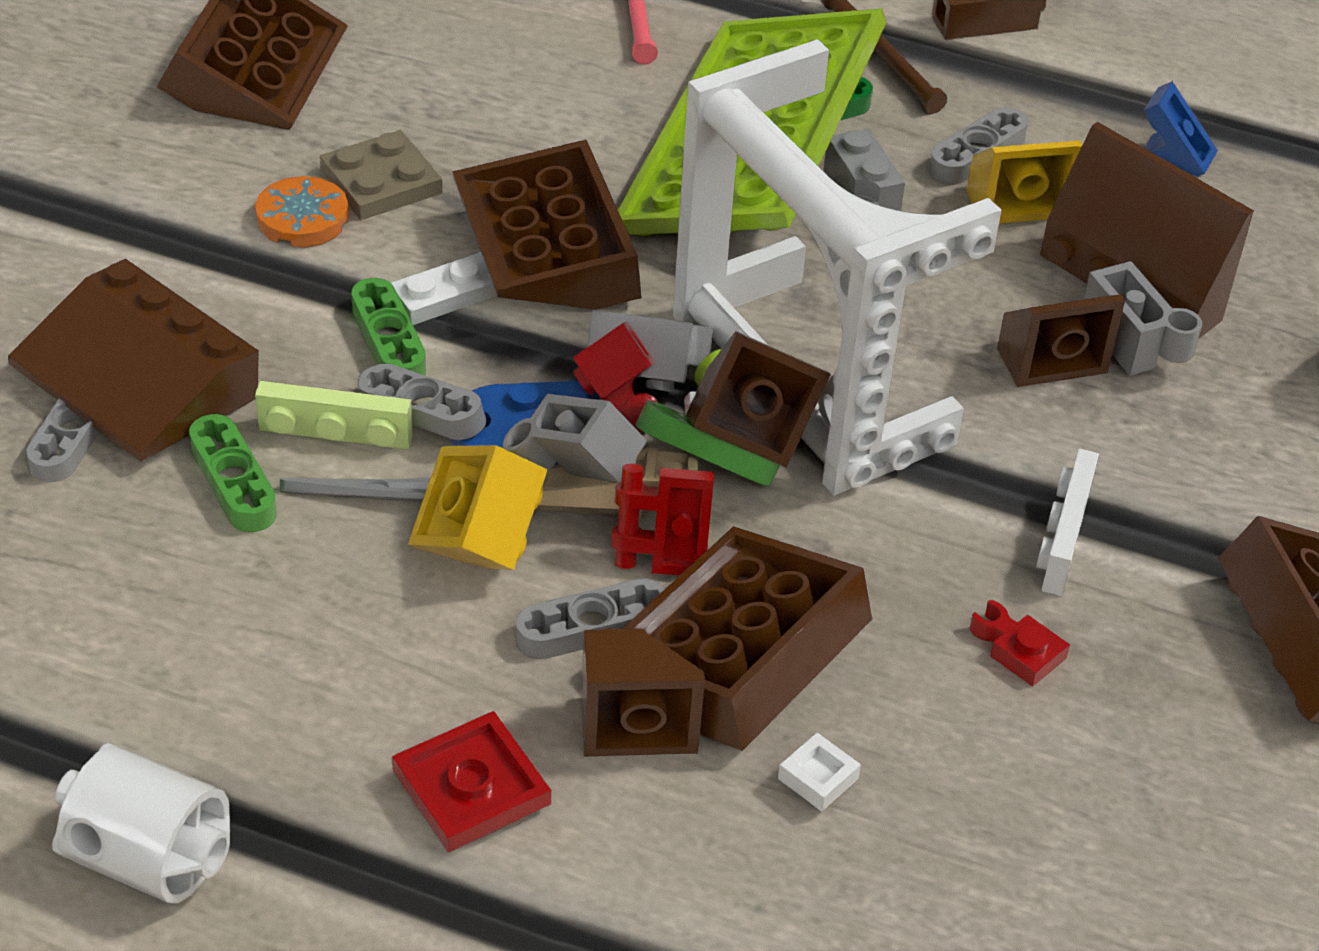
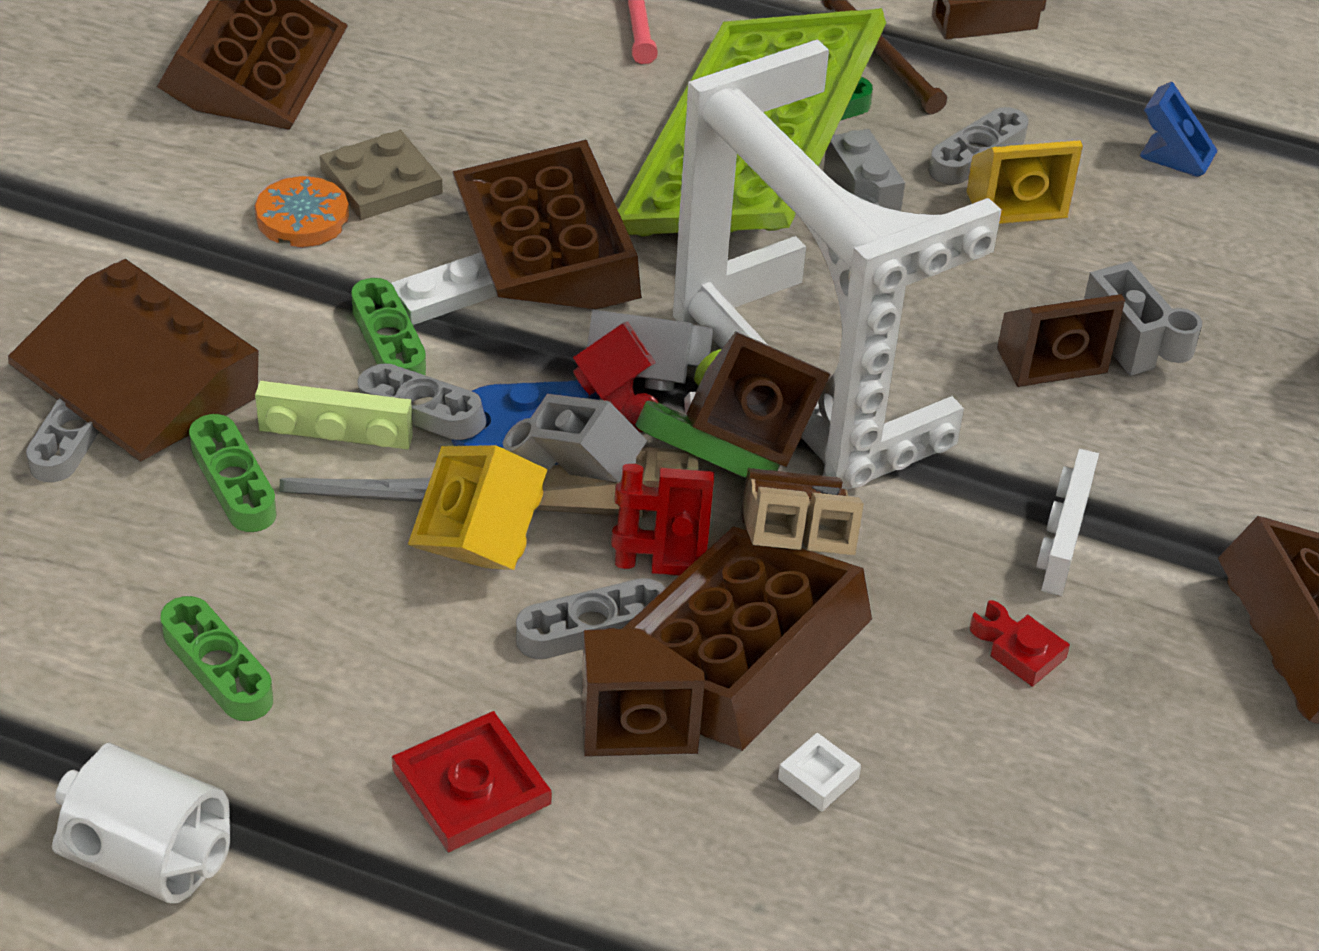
reddish brown slope [1040,122,1254,339] -> none
none -> bright green beam [160,596,273,721]
none -> tan hips [740,468,864,555]

